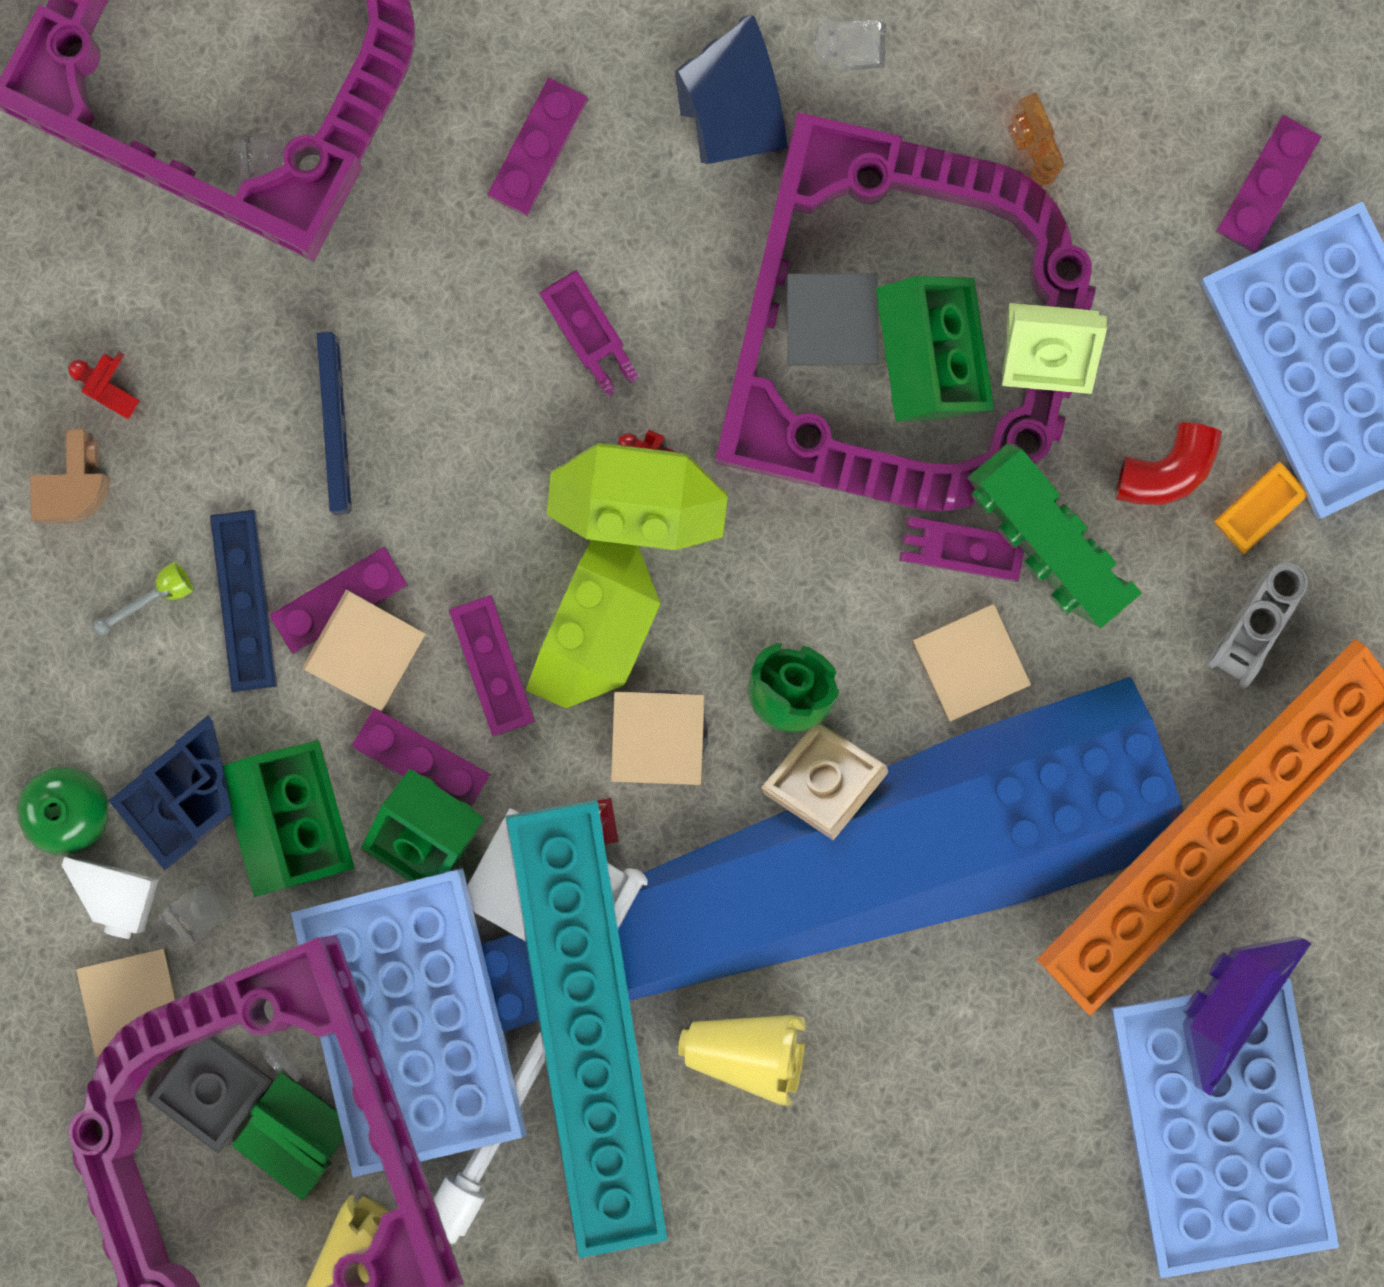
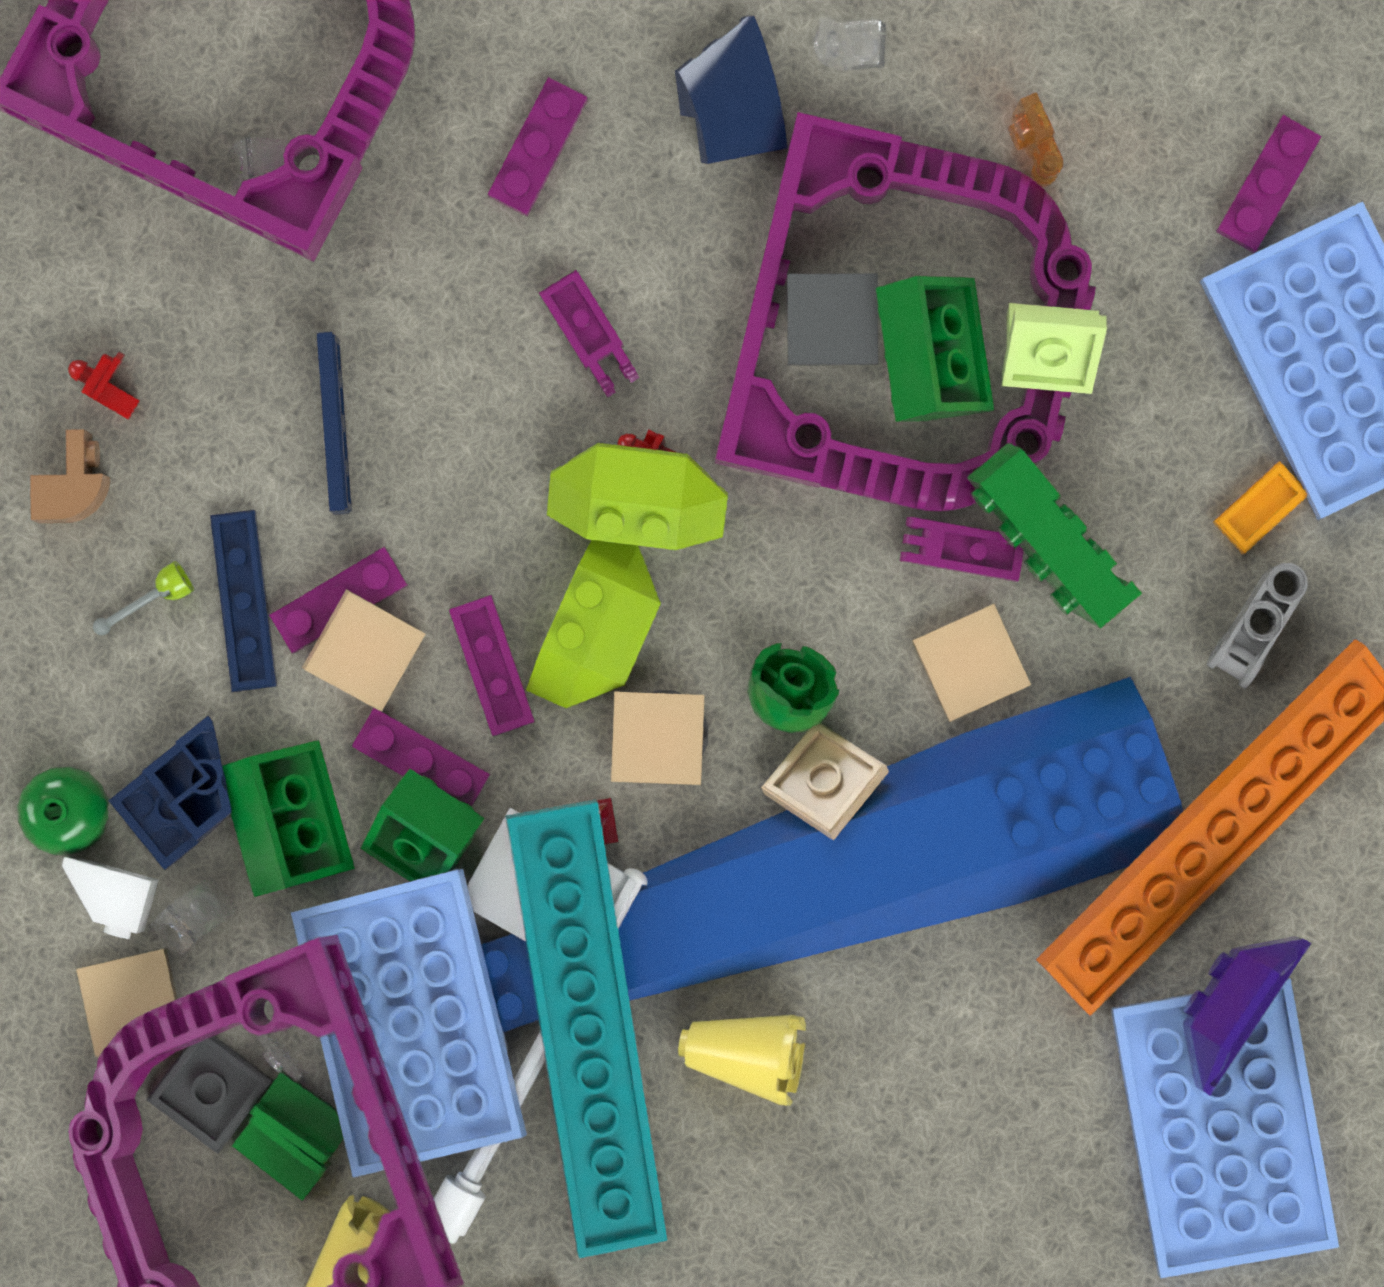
red cylinder [1115,422,1222,505] -> none

